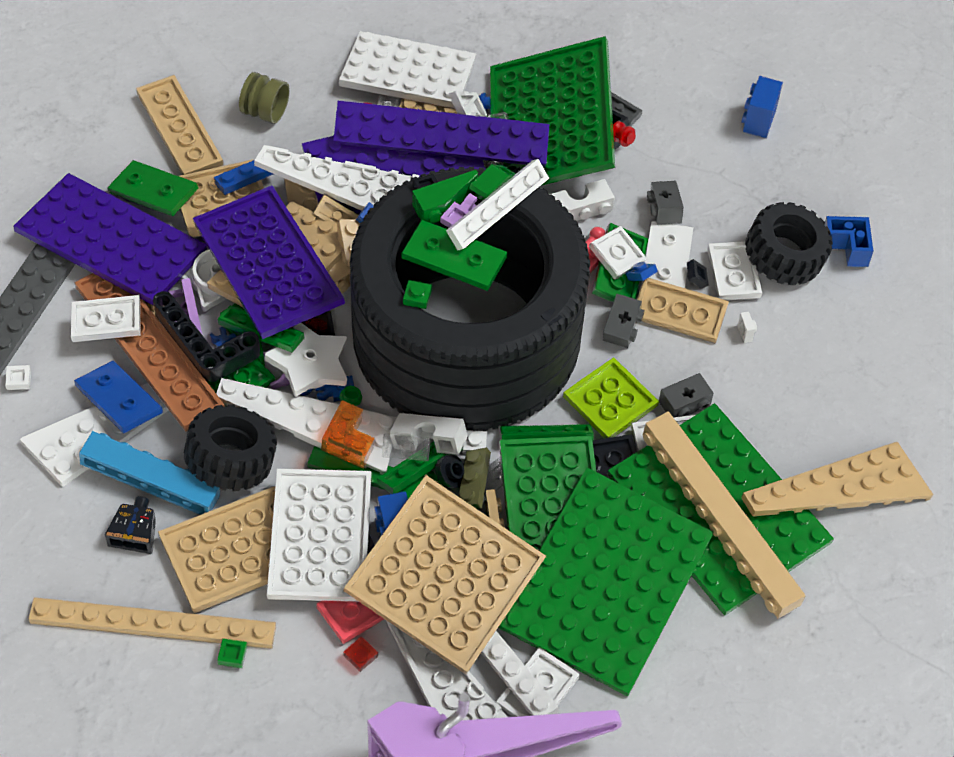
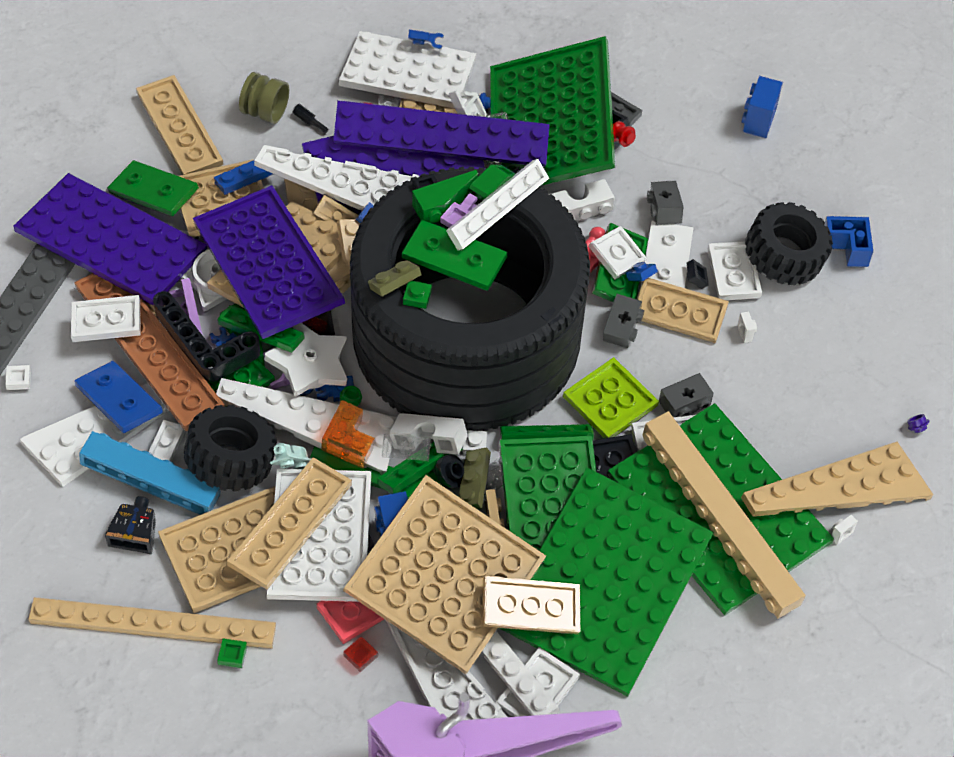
none -> white plate [148,420,185,462]
none -> tan plate [227,457,352,590]
none -> light aqua hinge [270,443,312,469]
none -> black axle [293,104,328,133]
none -> olive plate [368,260,421,296]
none -> blue plate [408,29,444,49]
none -> plate [483,576,580,634]
none -> white plate [831,515,858,545]
none -> dark purple plate [907,414,930,433]

